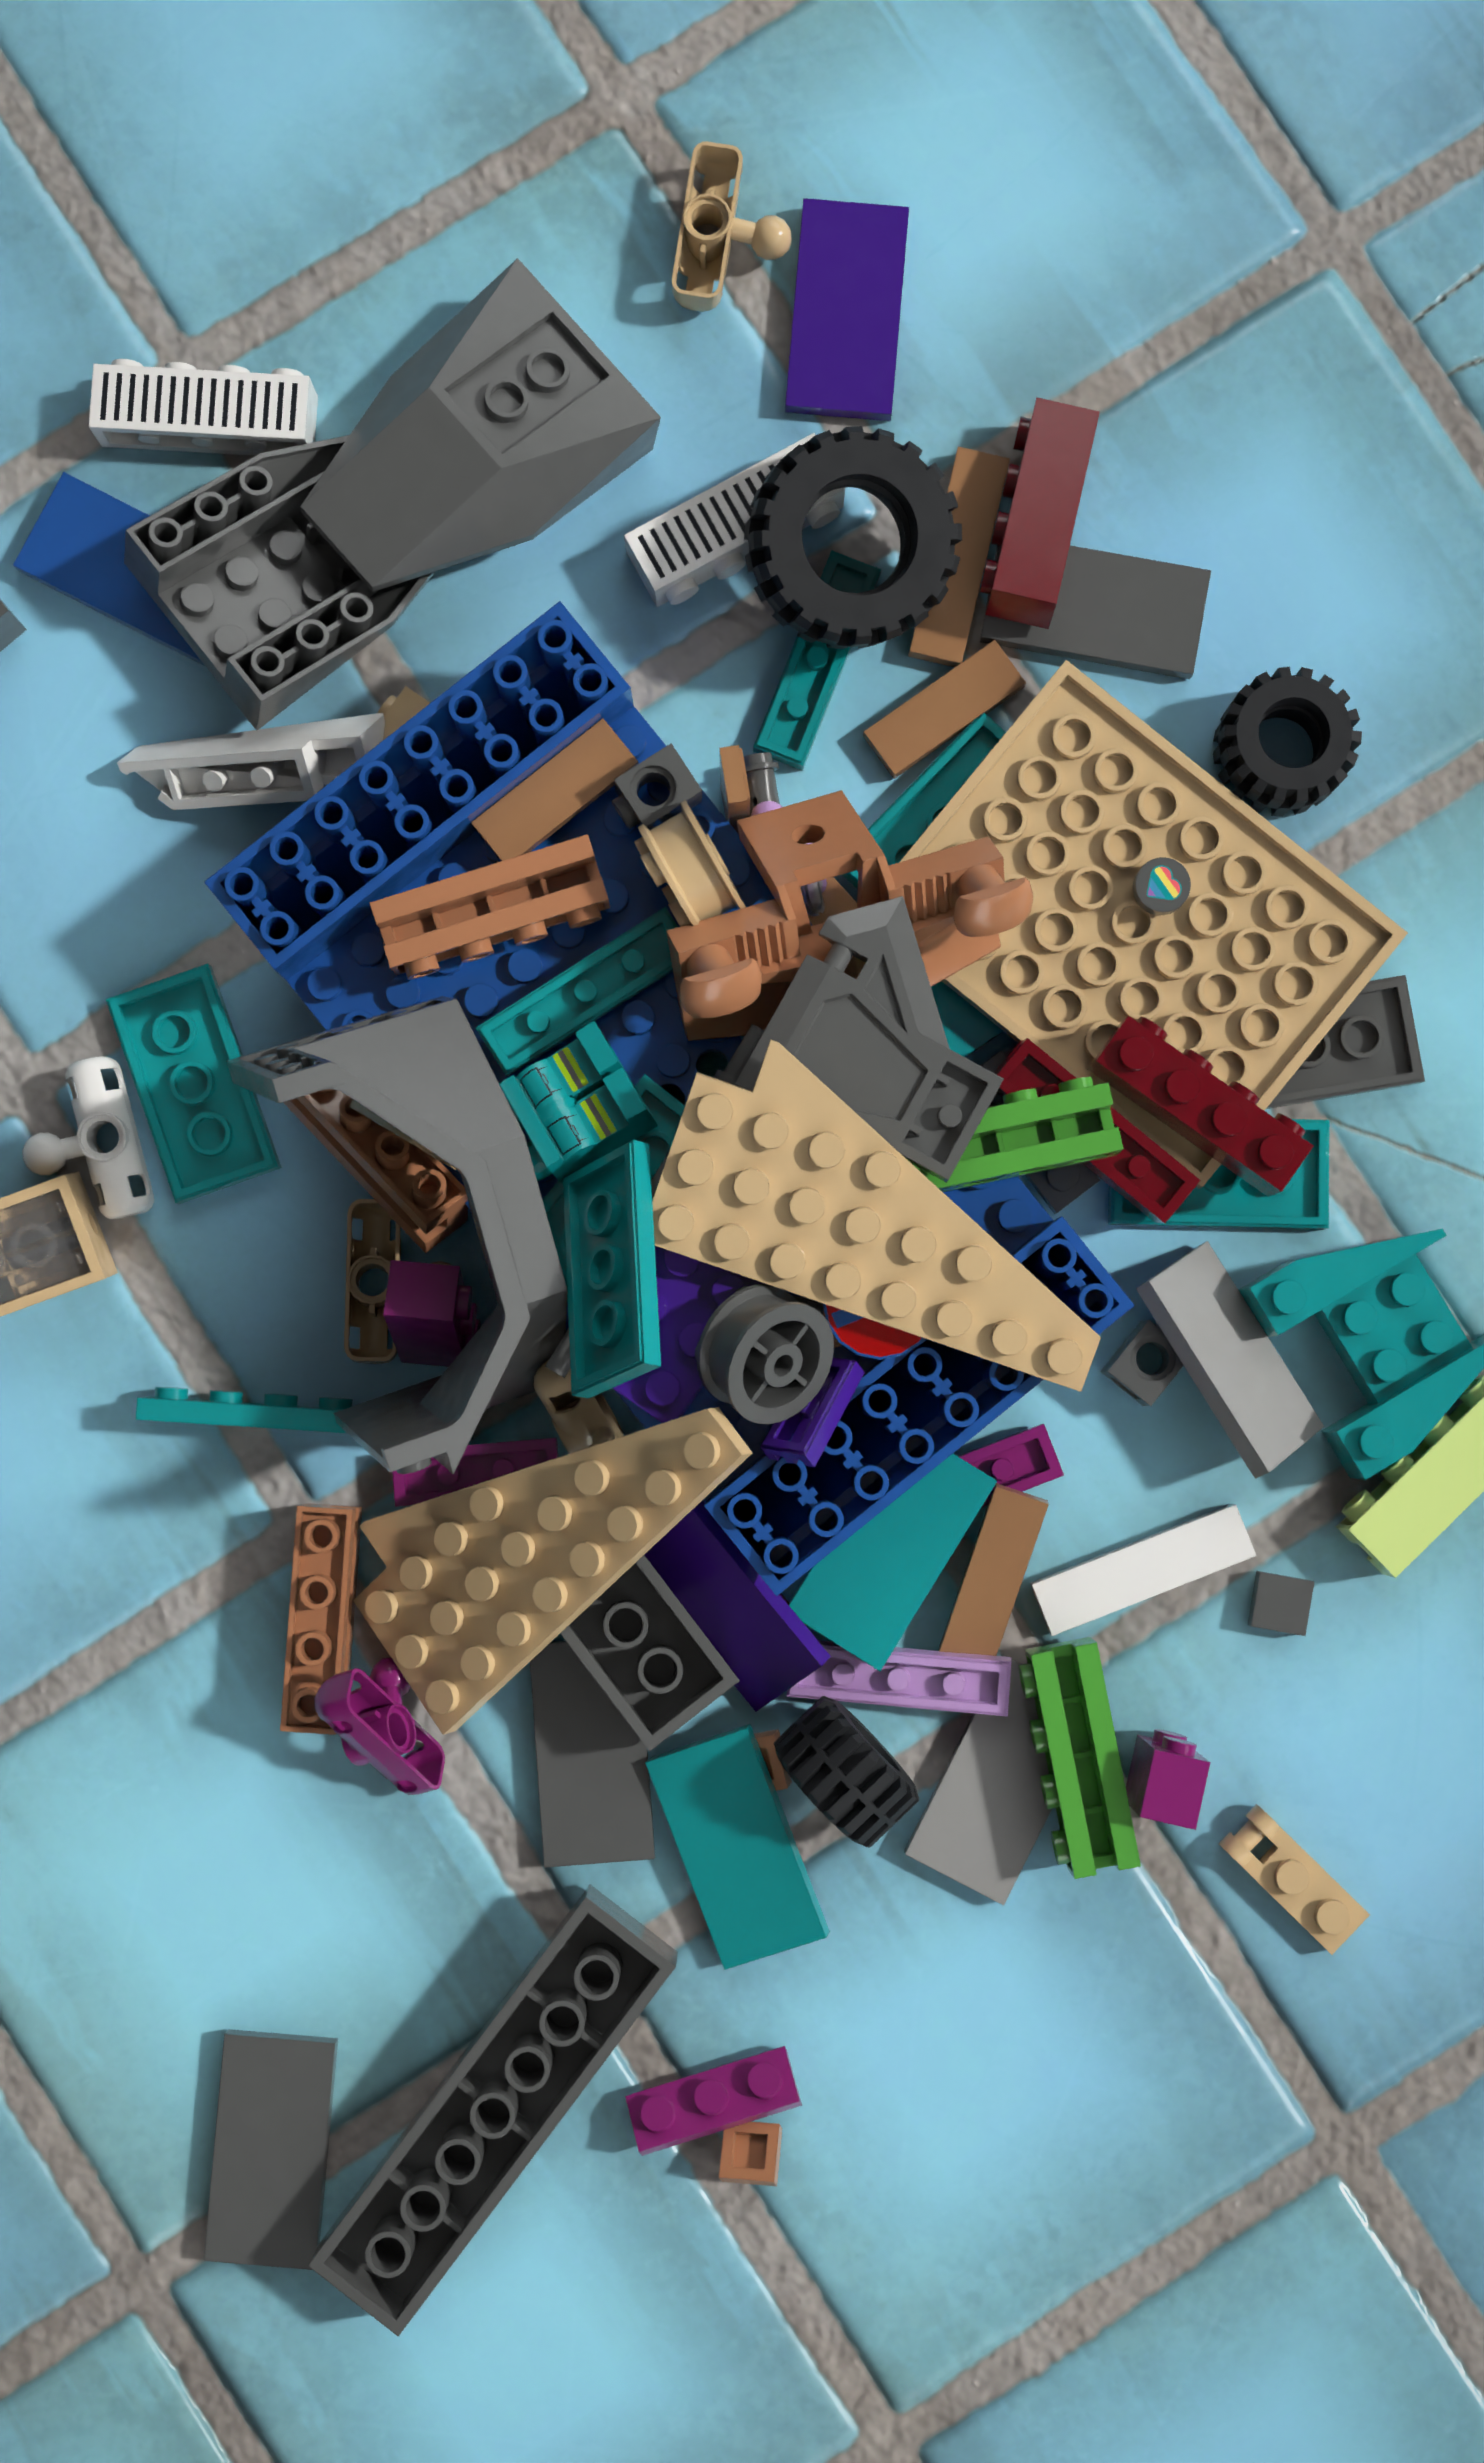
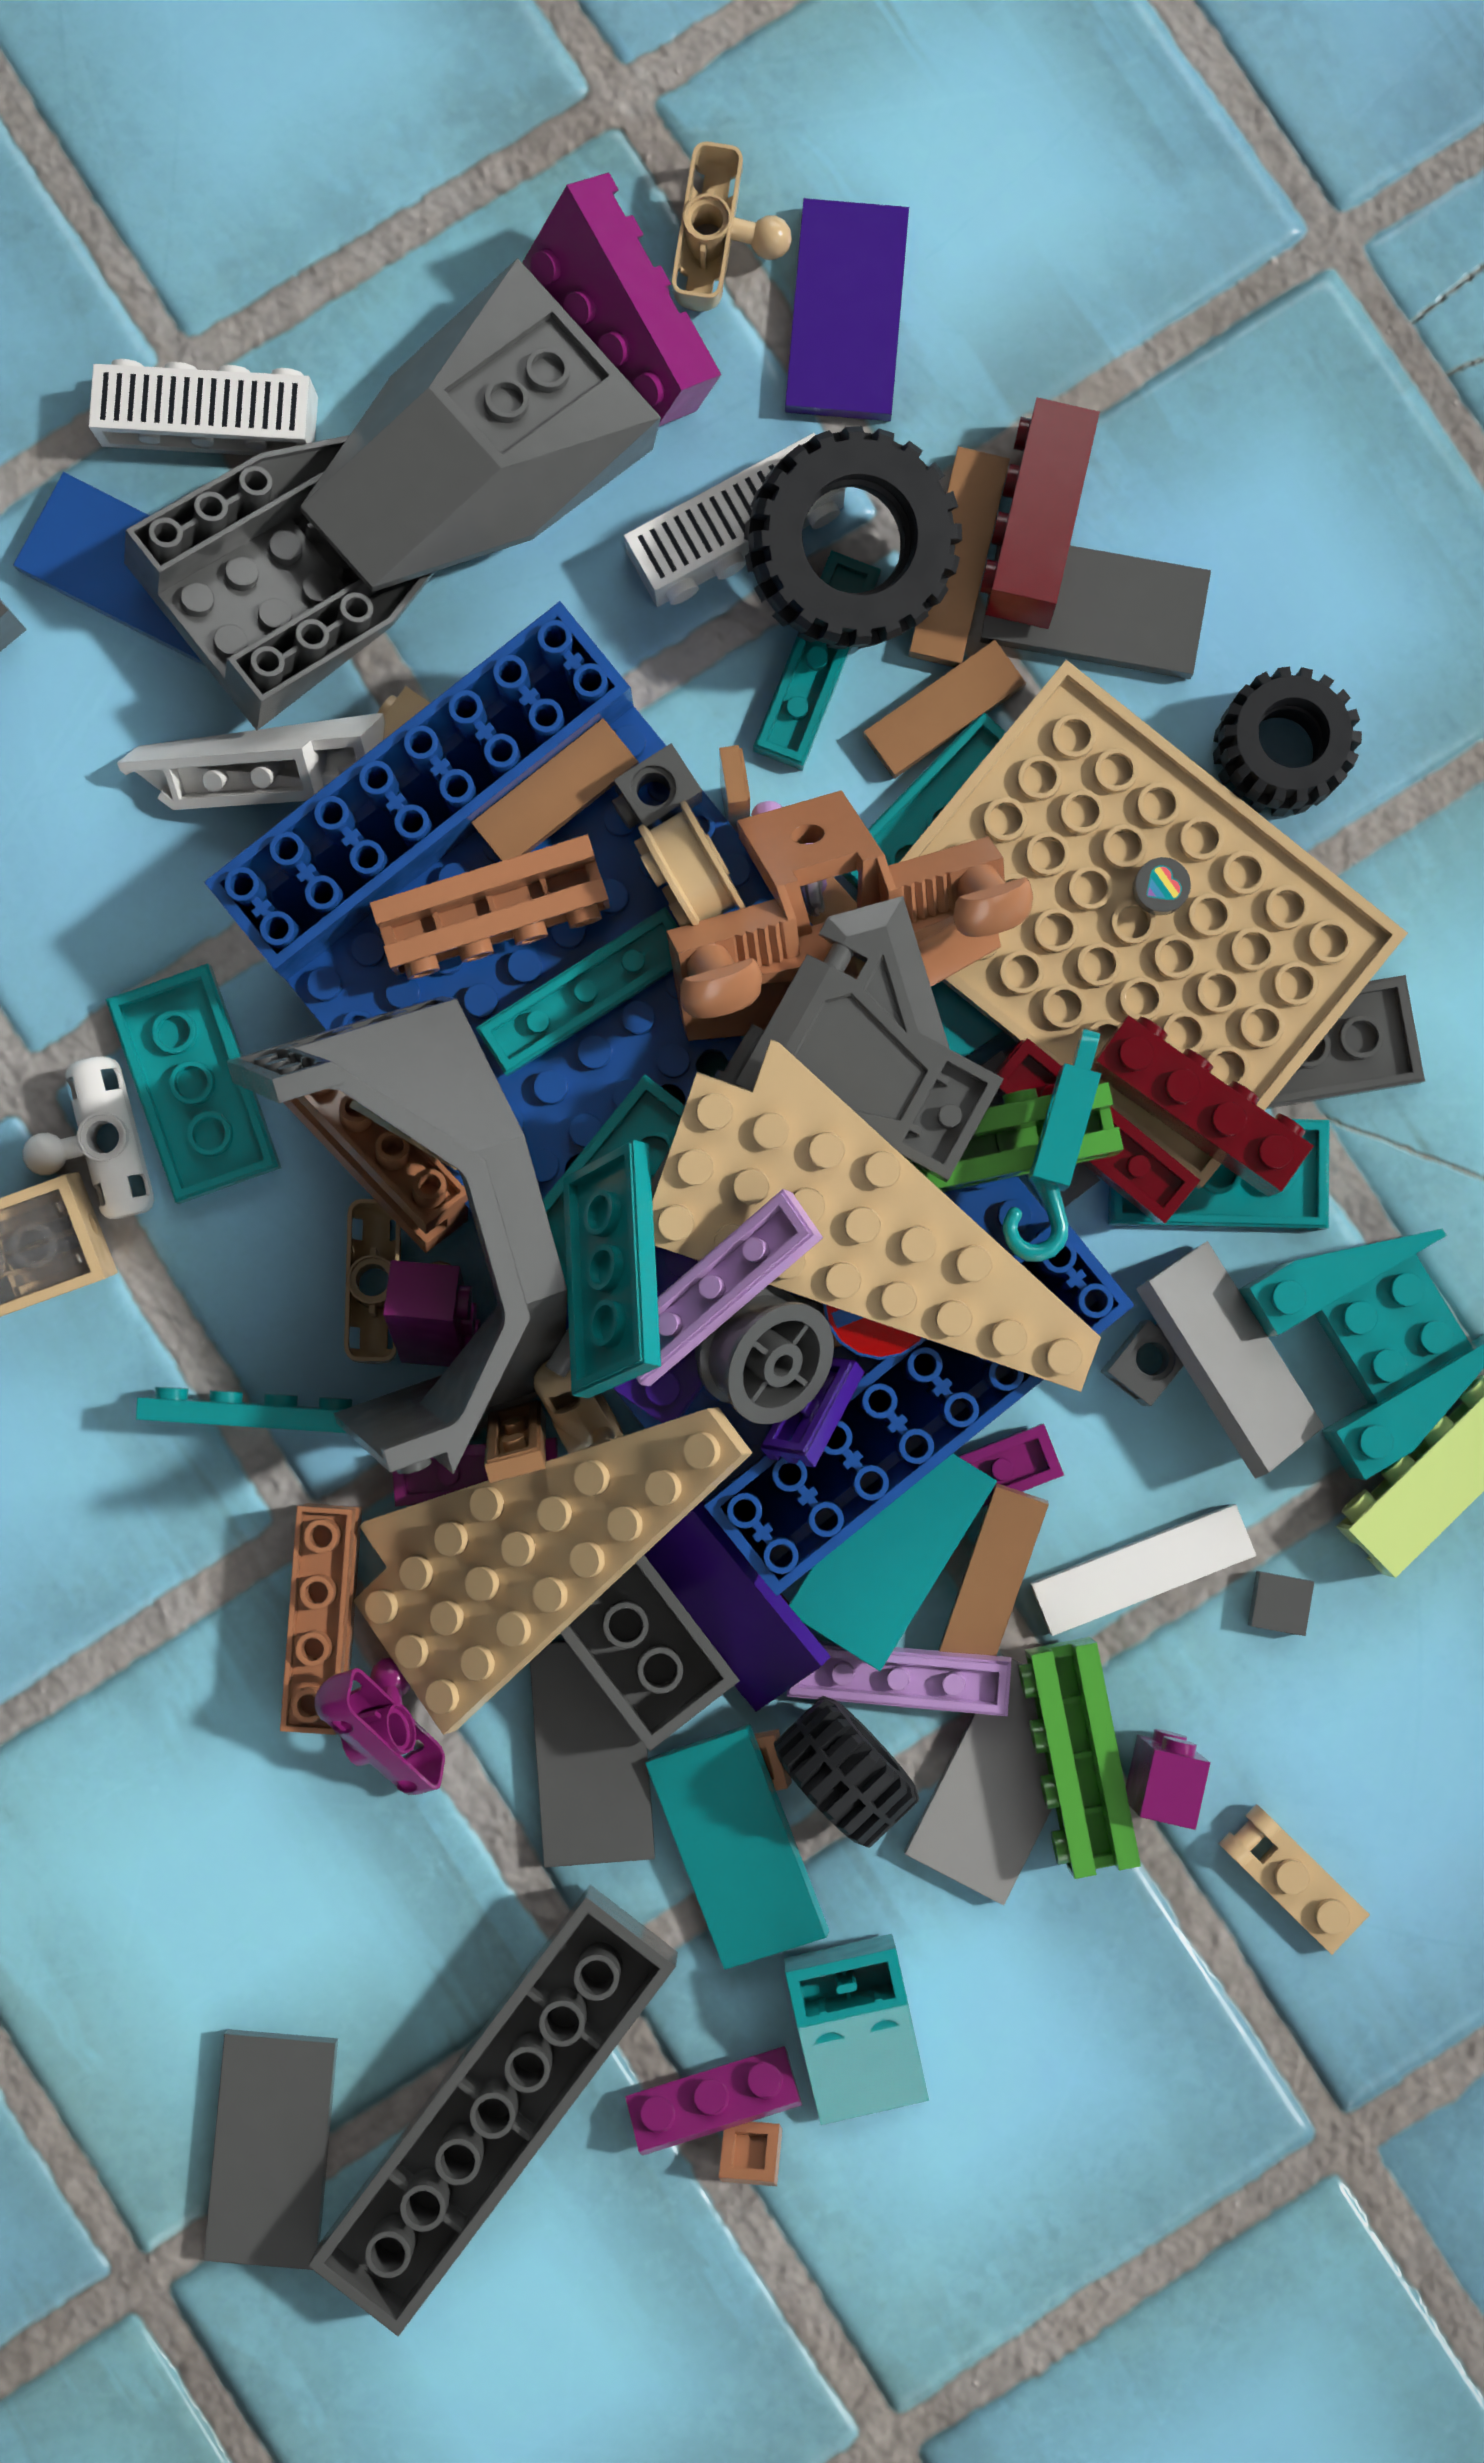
teal hips [499,1021,658,1183] -> none
dark grey pin [744,752,780,816] -> none
none -> medium nougat tile [484,1400,546,1483]
none -> magenta wedge [522,172,722,426]
none -> lavender tile [636,1189,823,1386]
none -> teal slope [784,1934,929,2125]
none -> teal piece [1002,1029,1102,1262]

